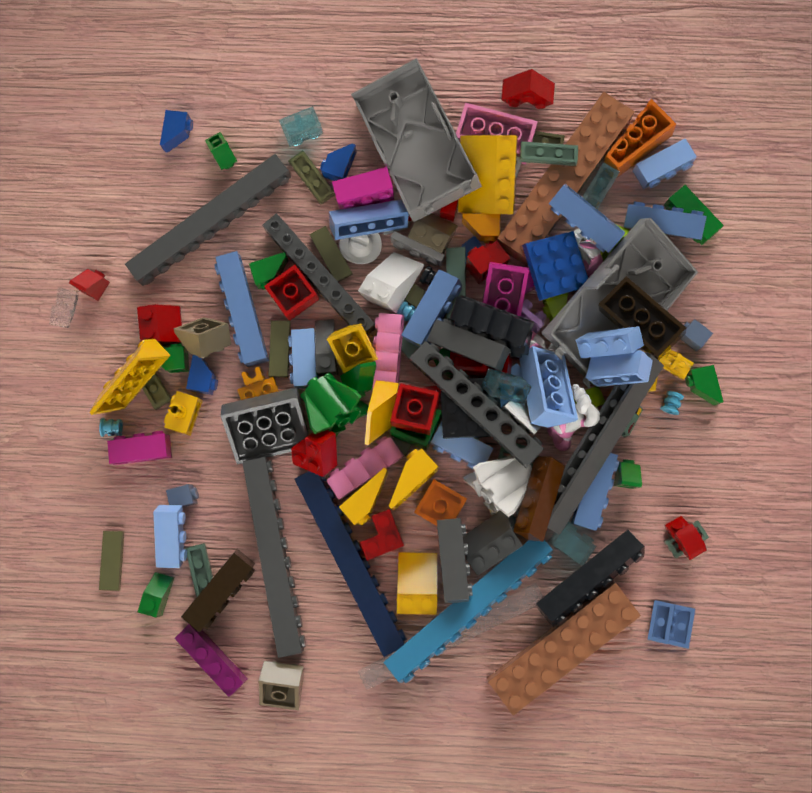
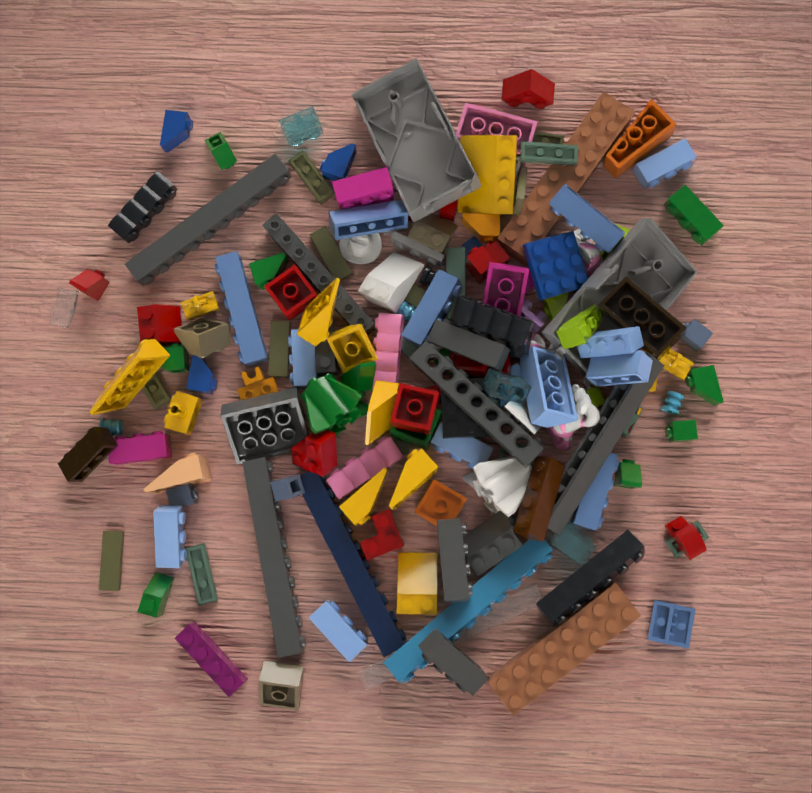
dark brown brick [181,549,255,632] -> none
clear light blue brick [583,163,620,210] -> none
medium blue brick [624,201,707,240] -> none
none -> dark brown brick [58,427,118,482]
none -> black brick [108,171,178,243]
none -> light nougat slope [144,453,212,494]
none -> yellow hips [181,291,220,321]
none -> sand blue brick [270,474,305,501]
none -> yellow slope [297,278,340,347]
none -> light blue brick [309,600,368,662]
none -> dark grey brick [418,628,489,696]
none -> olive tile [513,167,528,215]
none -> lime slope [556,304,602,349]
none -> green brick [665,420,698,443]

